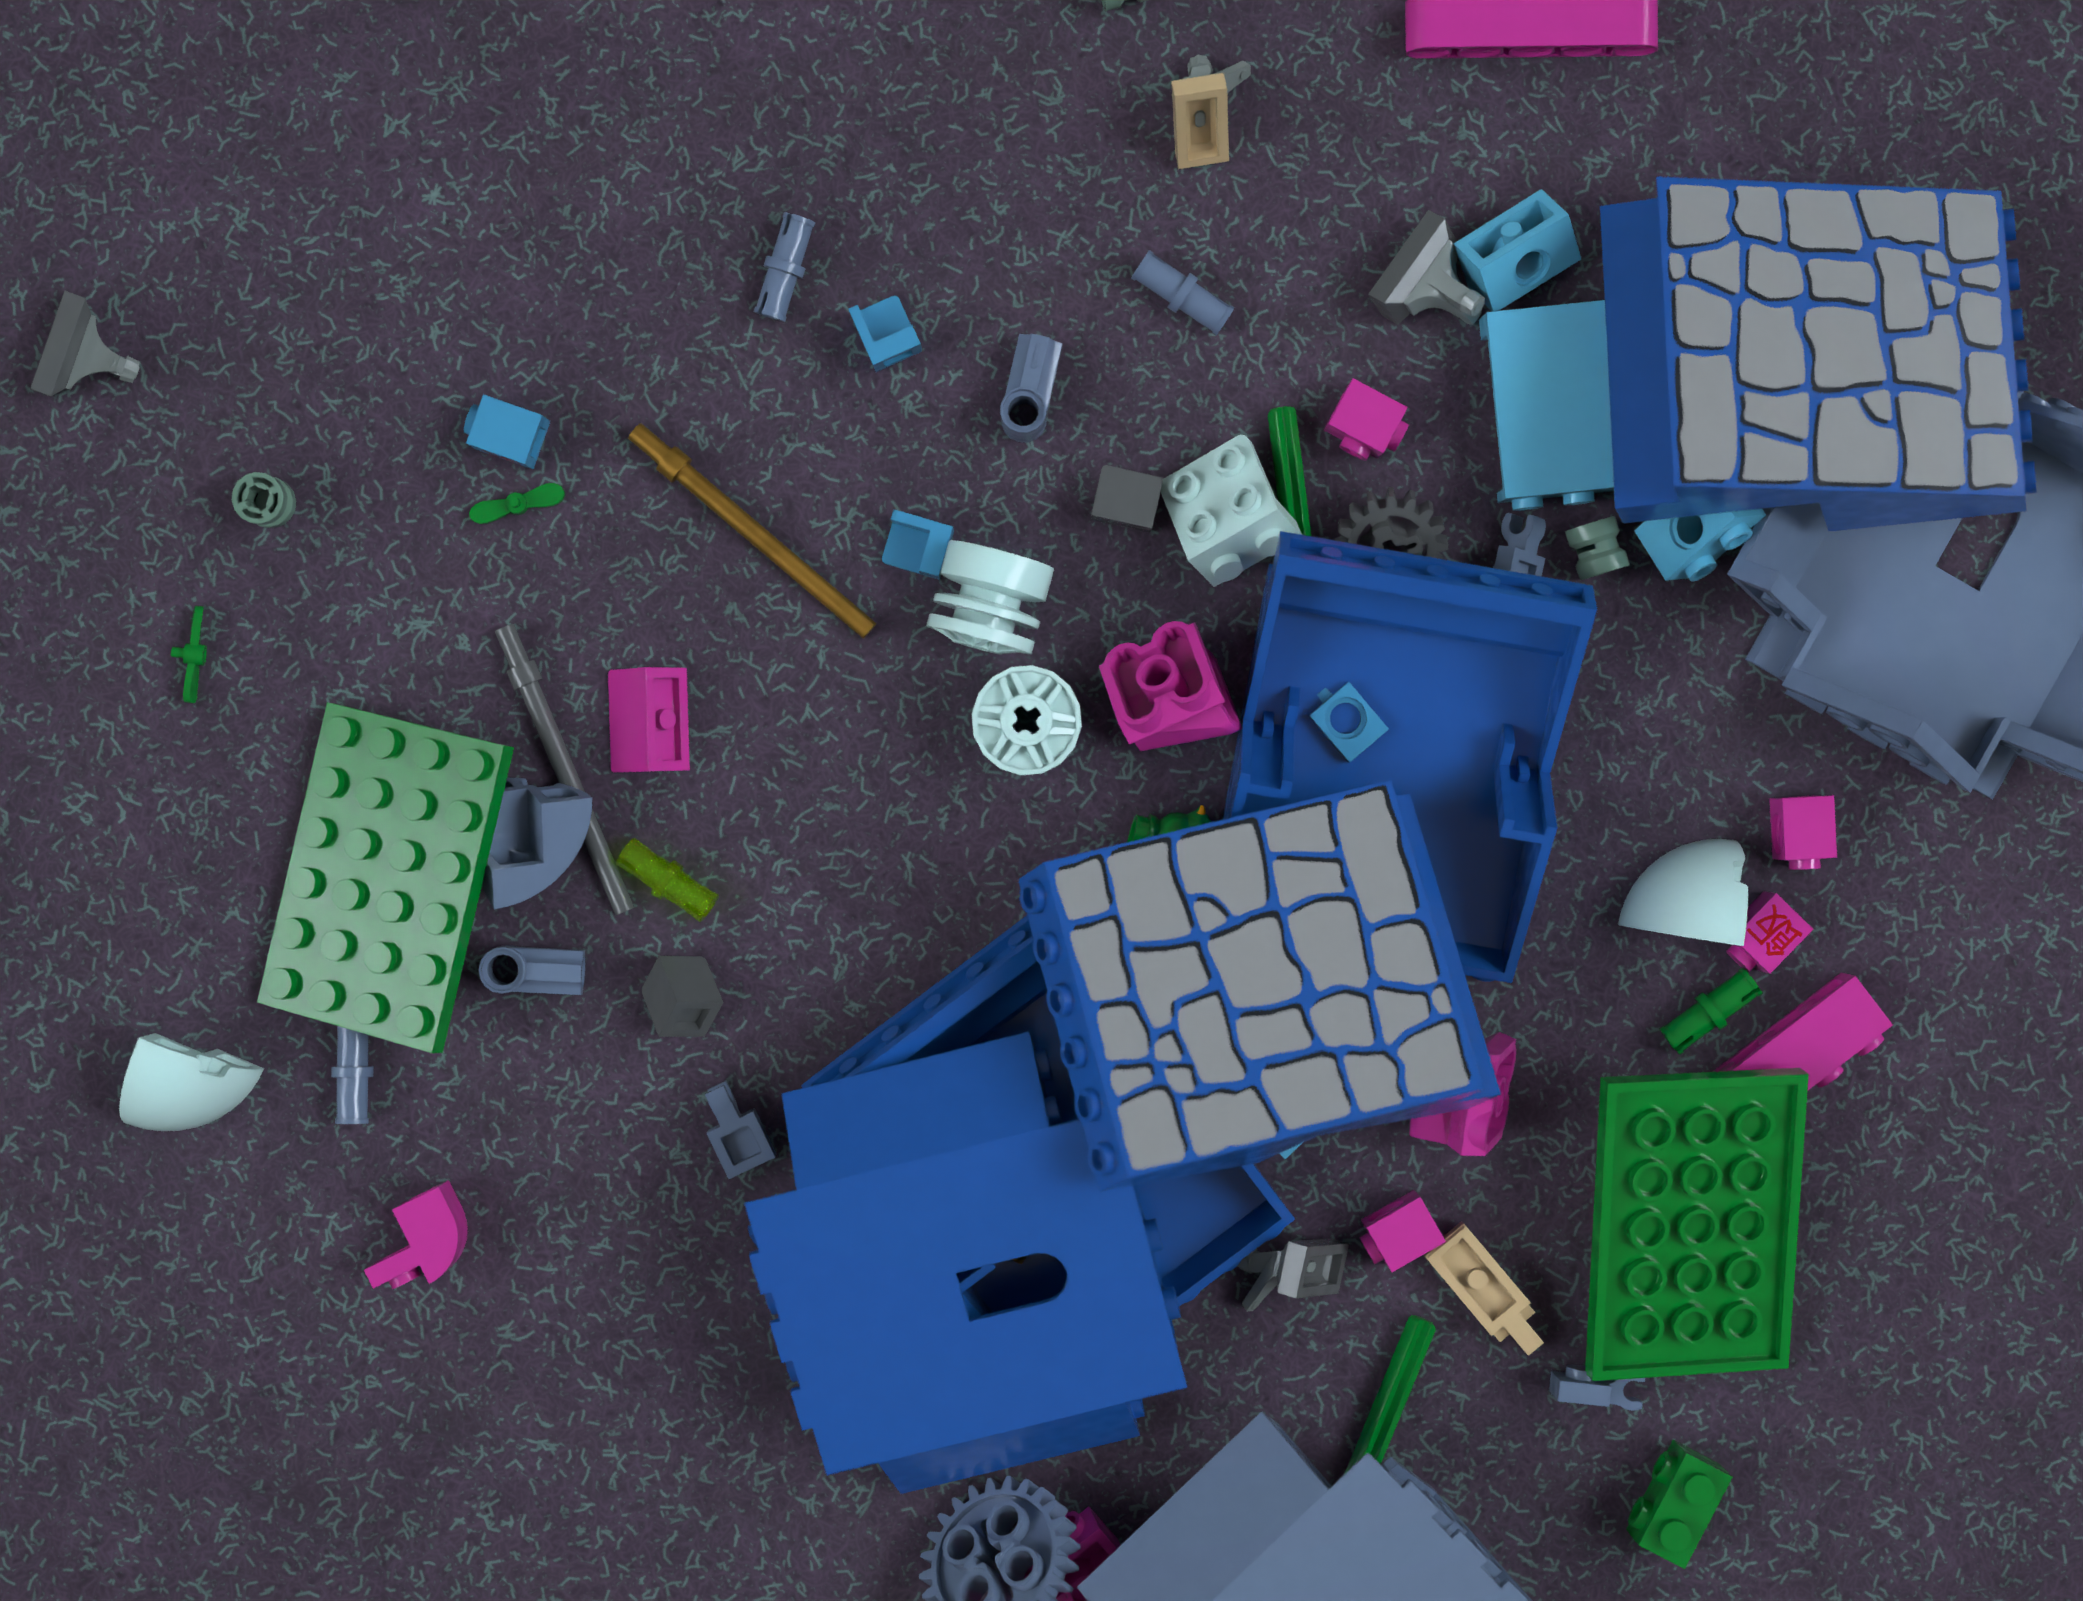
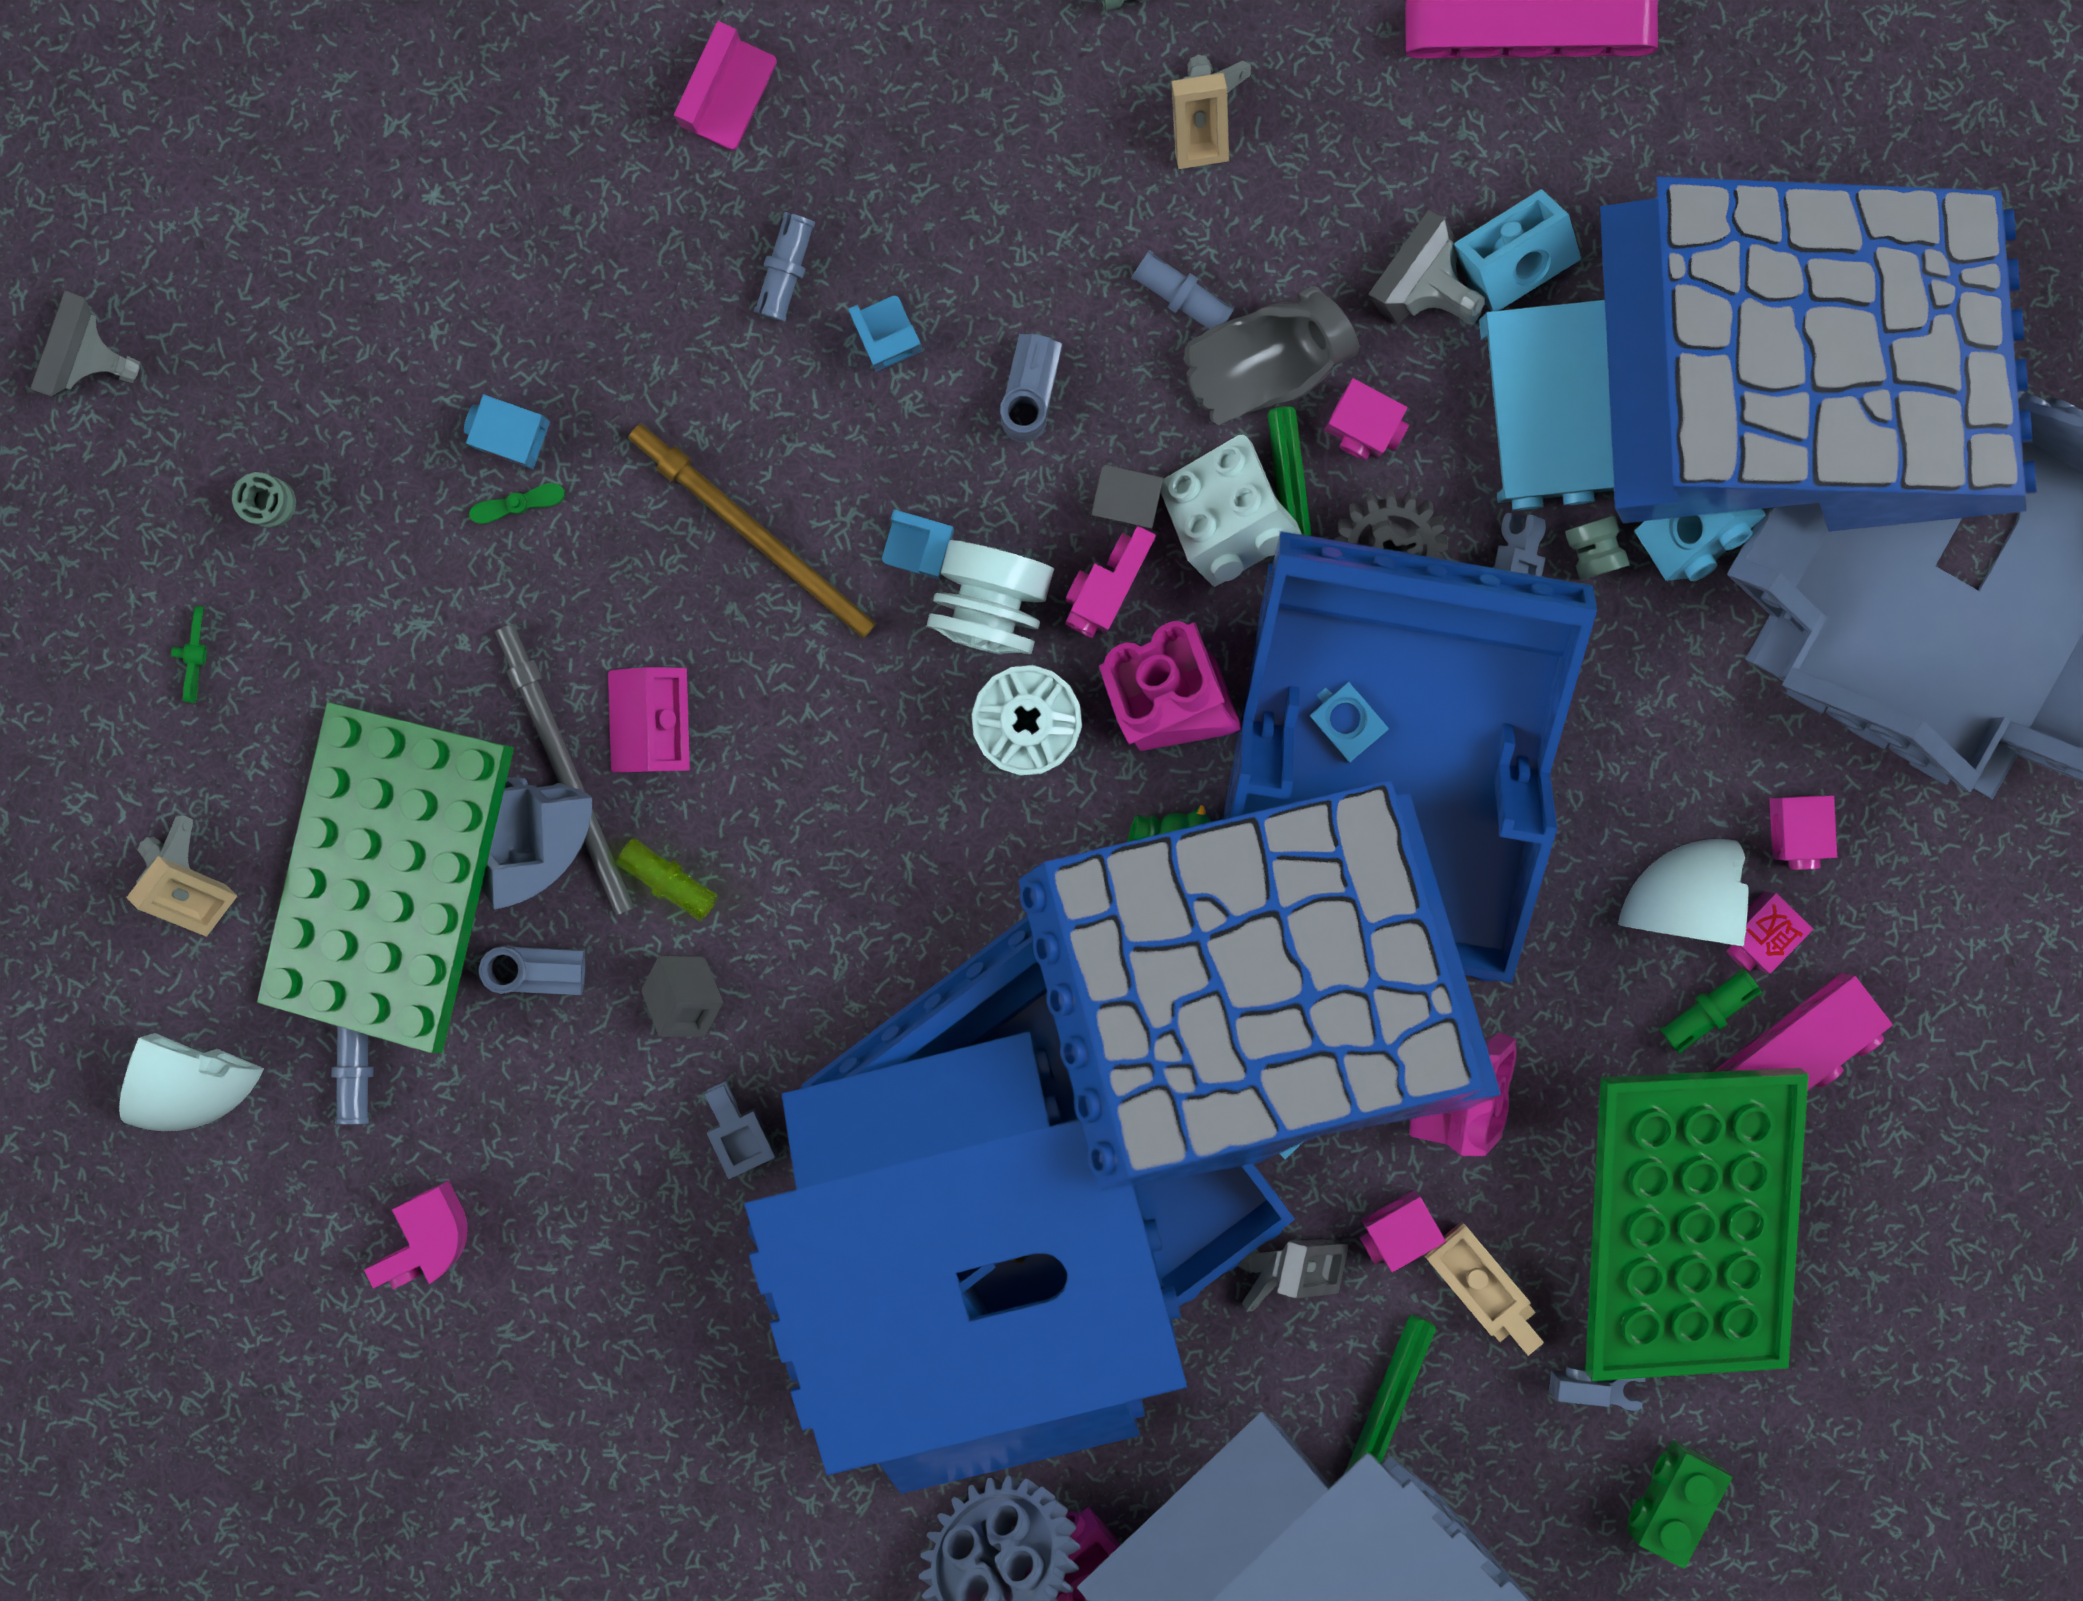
none -> tan piece [126,815,237,937]
none -> dark pink panel [674,21,777,151]
none -> dark pink plate [1065,526,1156,638]
none -> dark grey hair [1185,286,1359,426]

